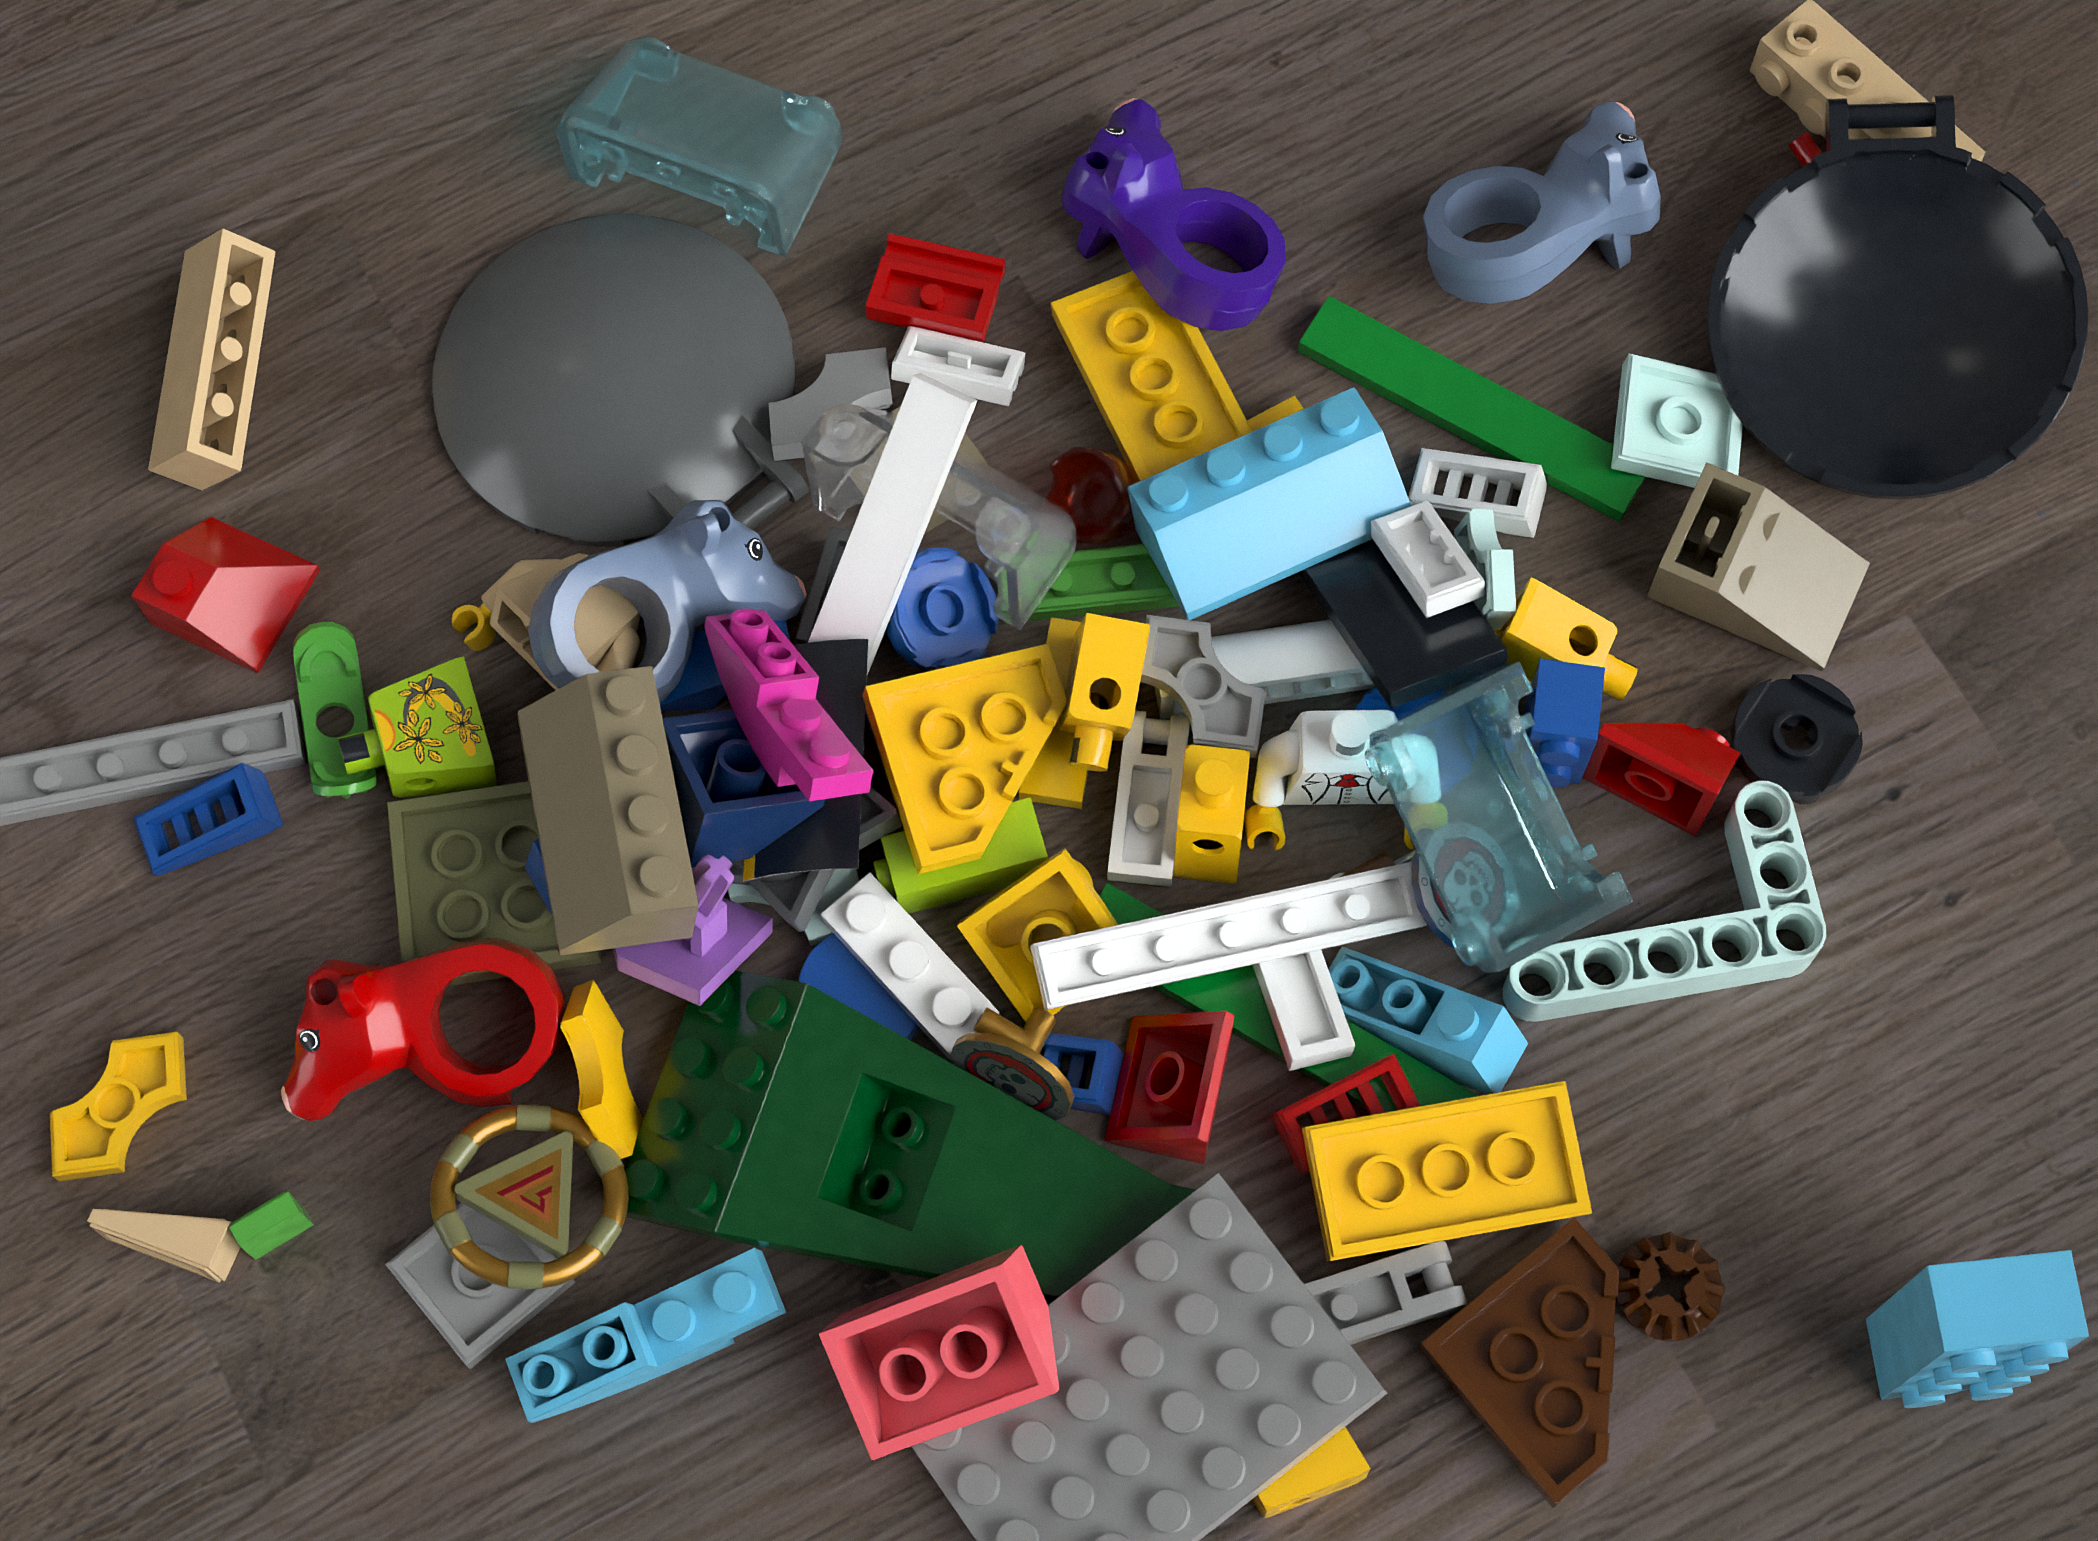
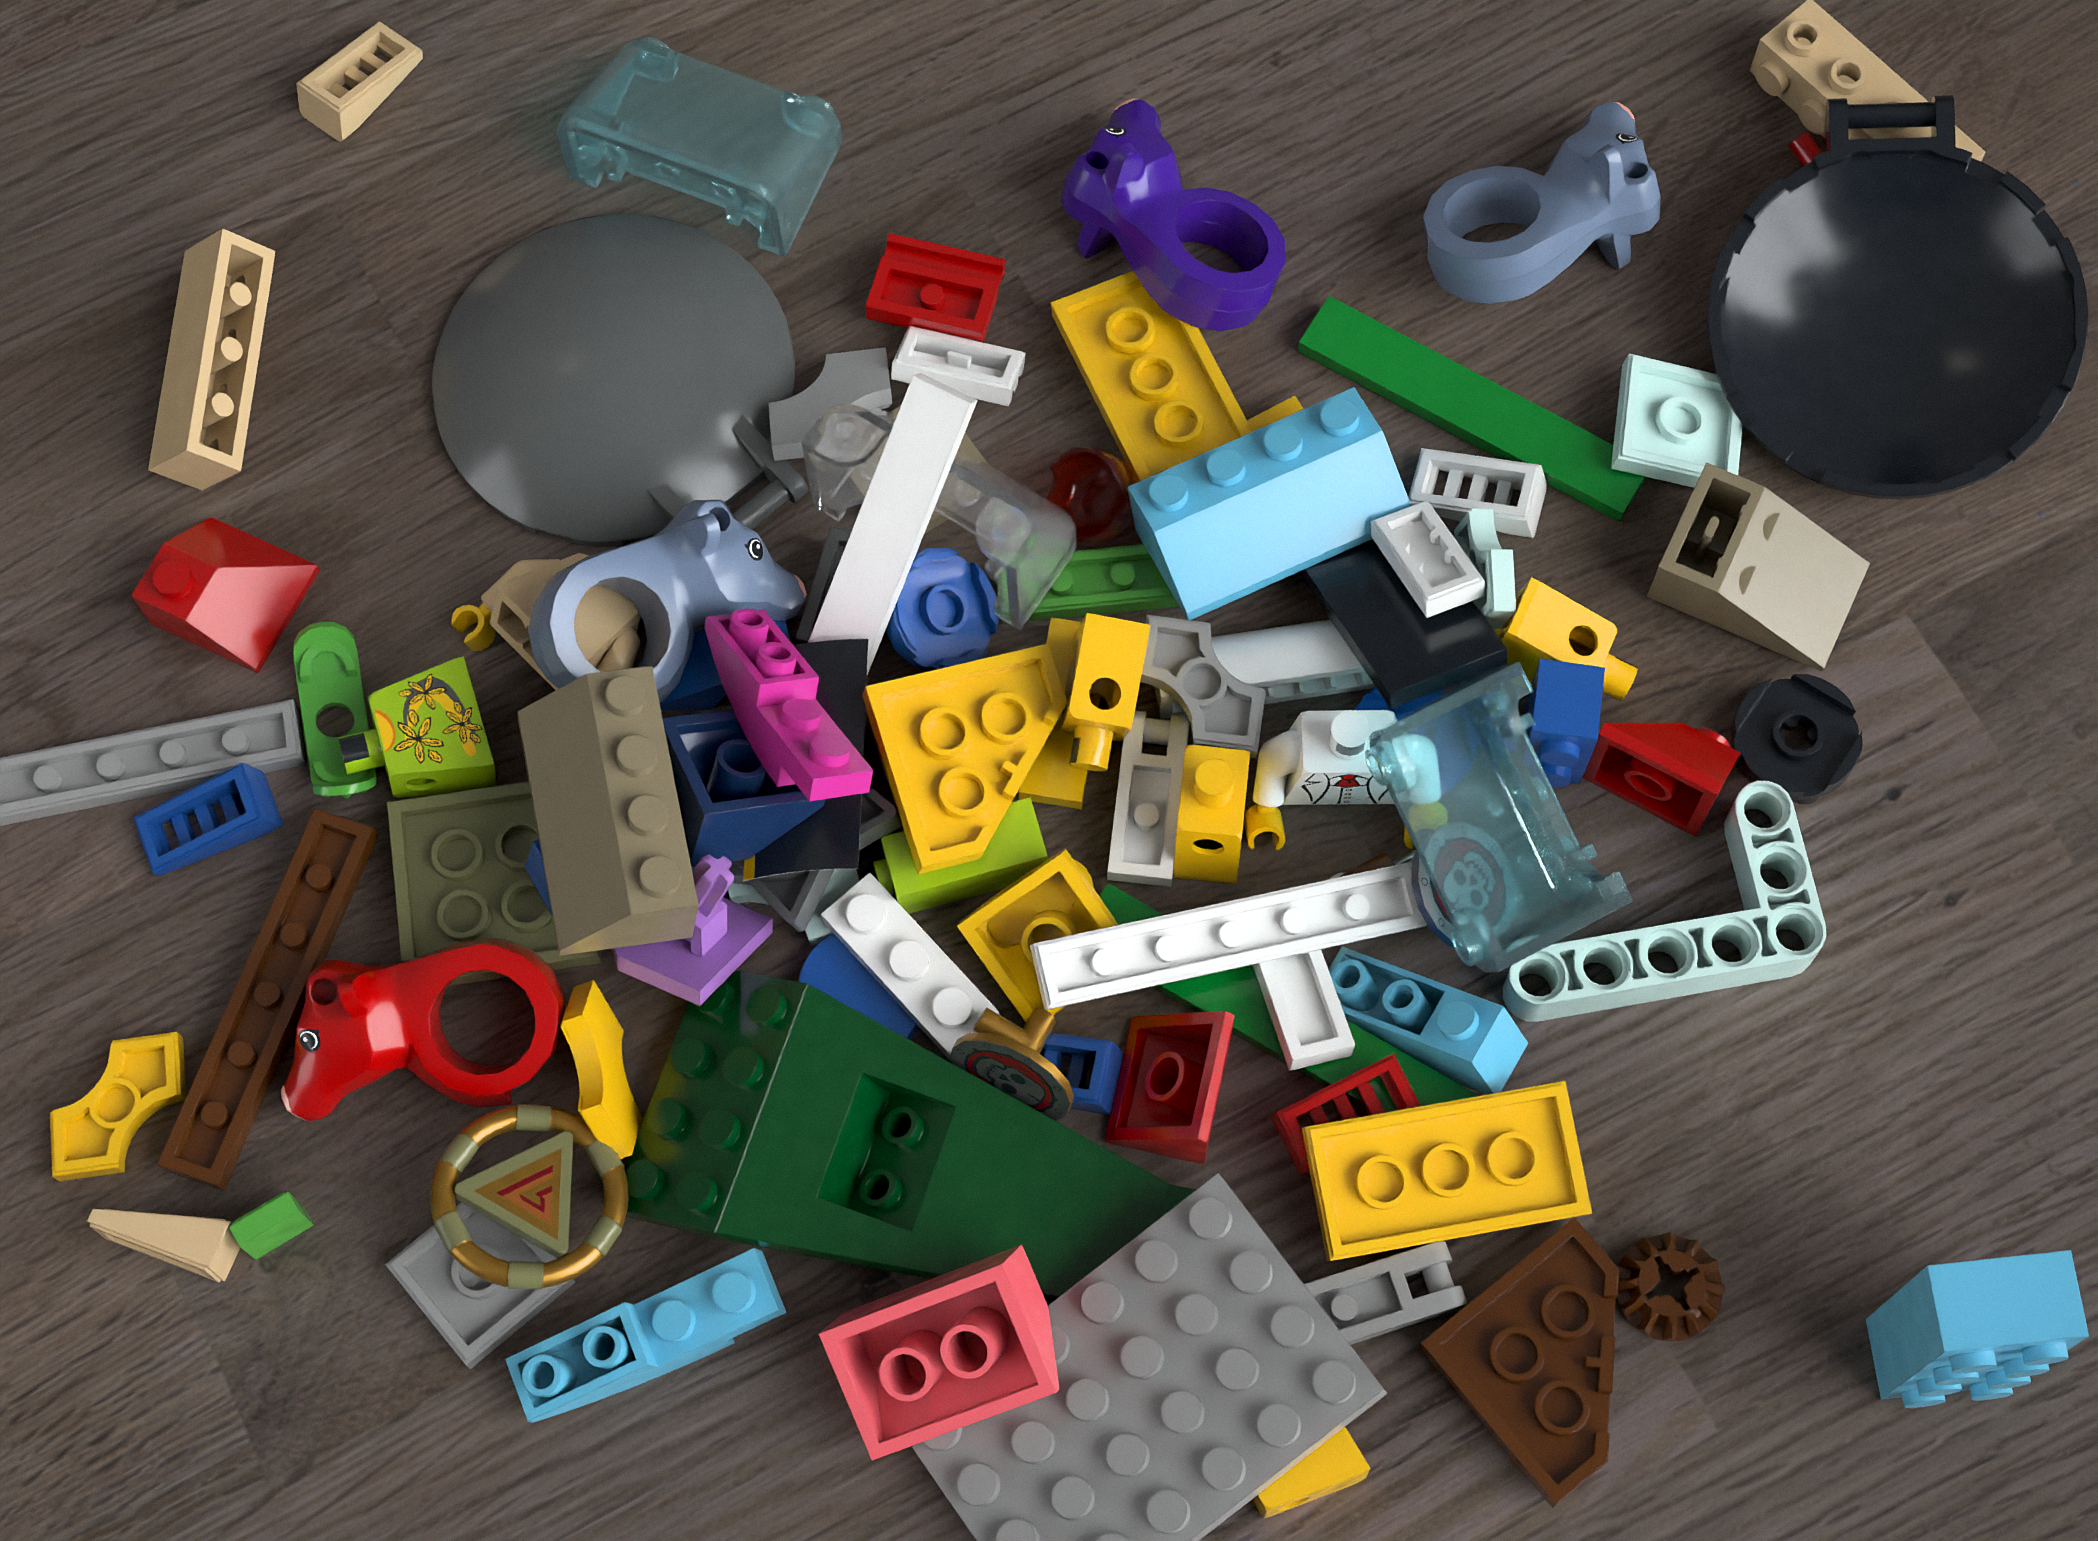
none -> reddish brown plate [157,808,378,1191]
none -> tan slope [296,21,423,142]

